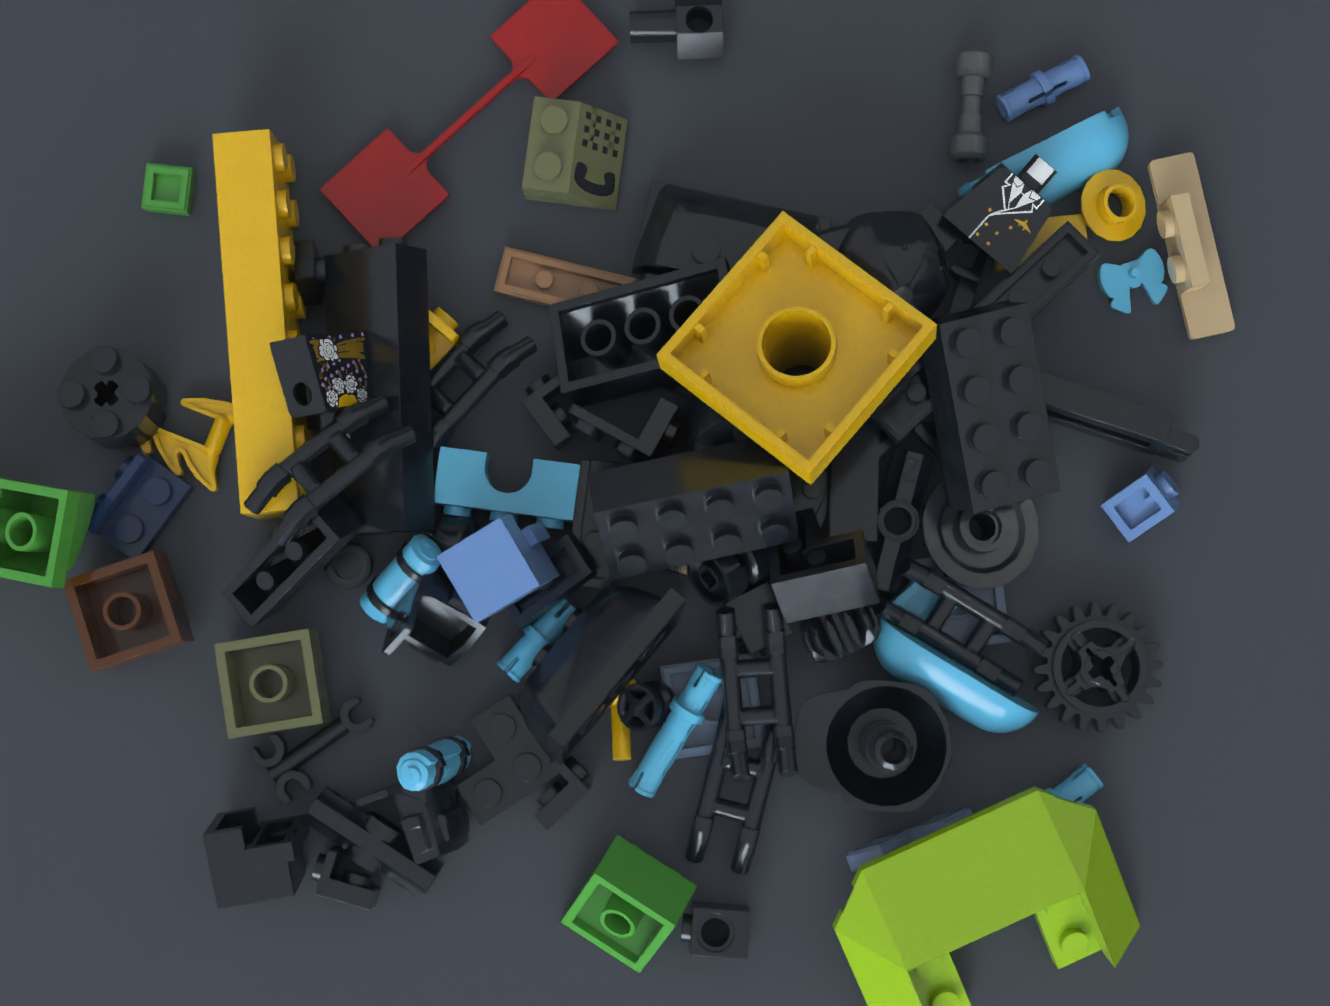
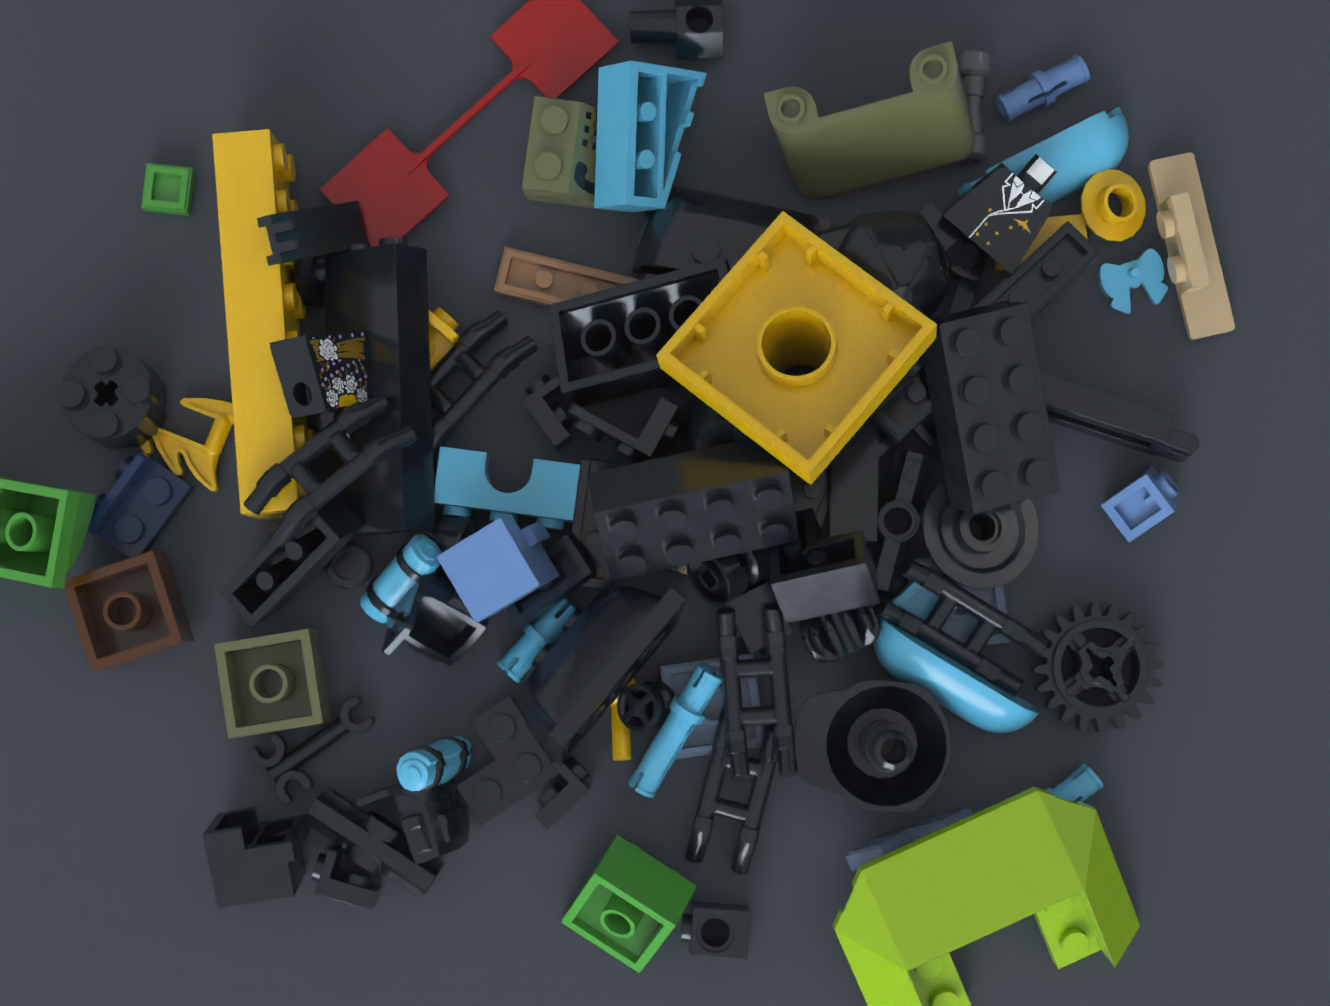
none -> black hinge [257,201,369,266]
none -> medium azure wedge [594,61,707,212]
none -> olive windscreen [763,41,975,199]

